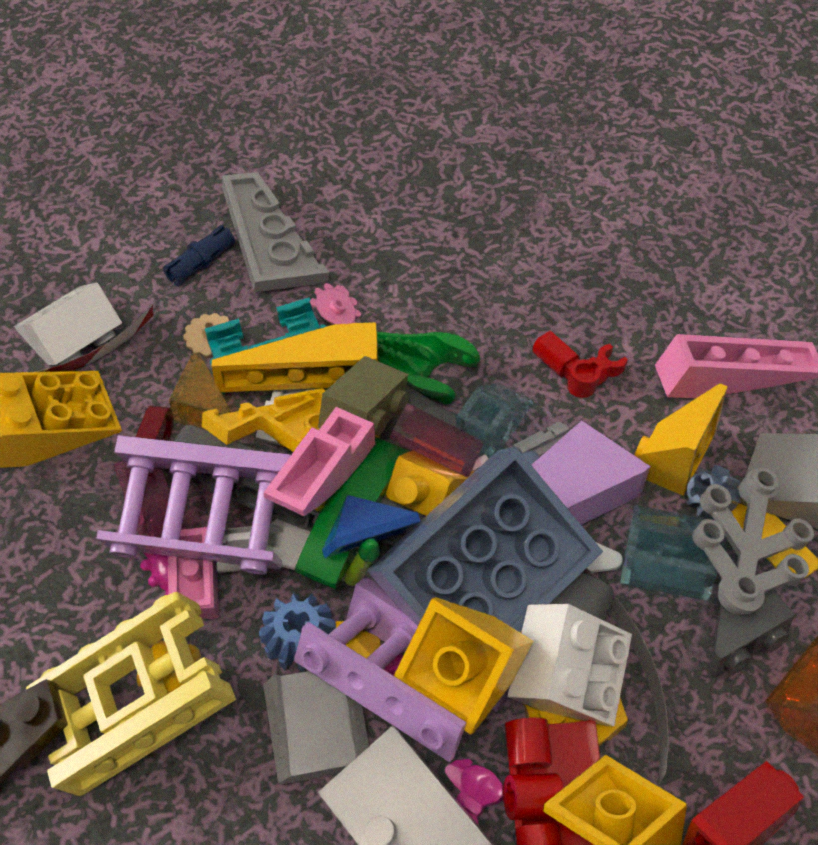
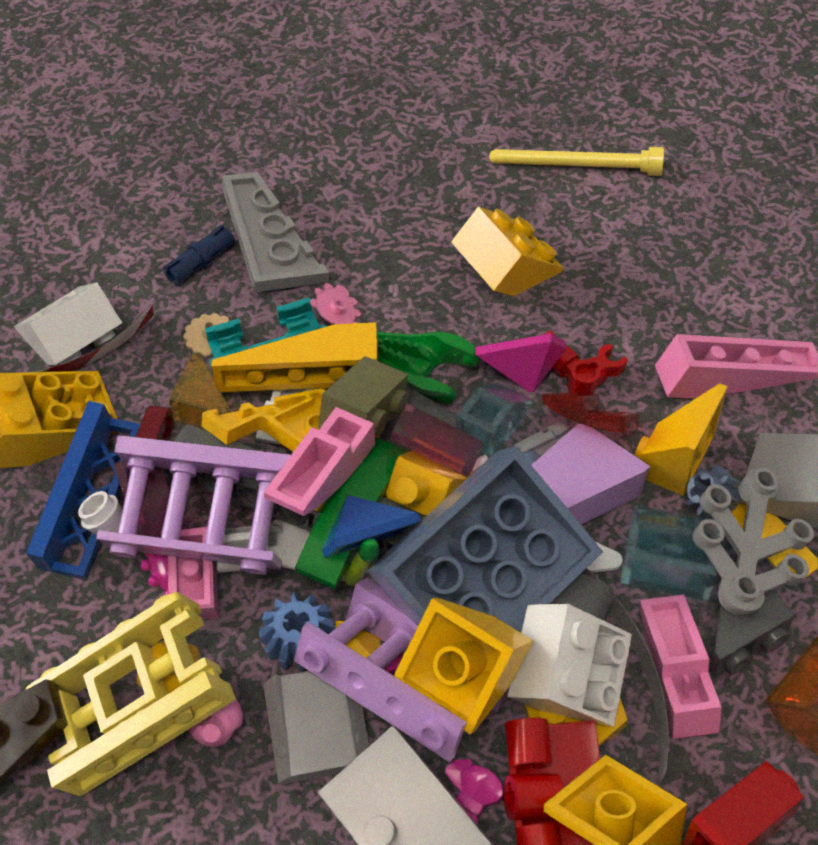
none -> blue fence [26,401,140,580]
none -> white cone [78,491,138,536]
none -> bright pink piece [188,699,243,747]
none -> yellow slope [451,206,564,296]
none -> dark pink slope [475,333,566,393]
none -> light yellow piece [489,147,664,176]
none -> clear red slope [542,392,639,433]
none -> bright pink slope [639,594,722,739]

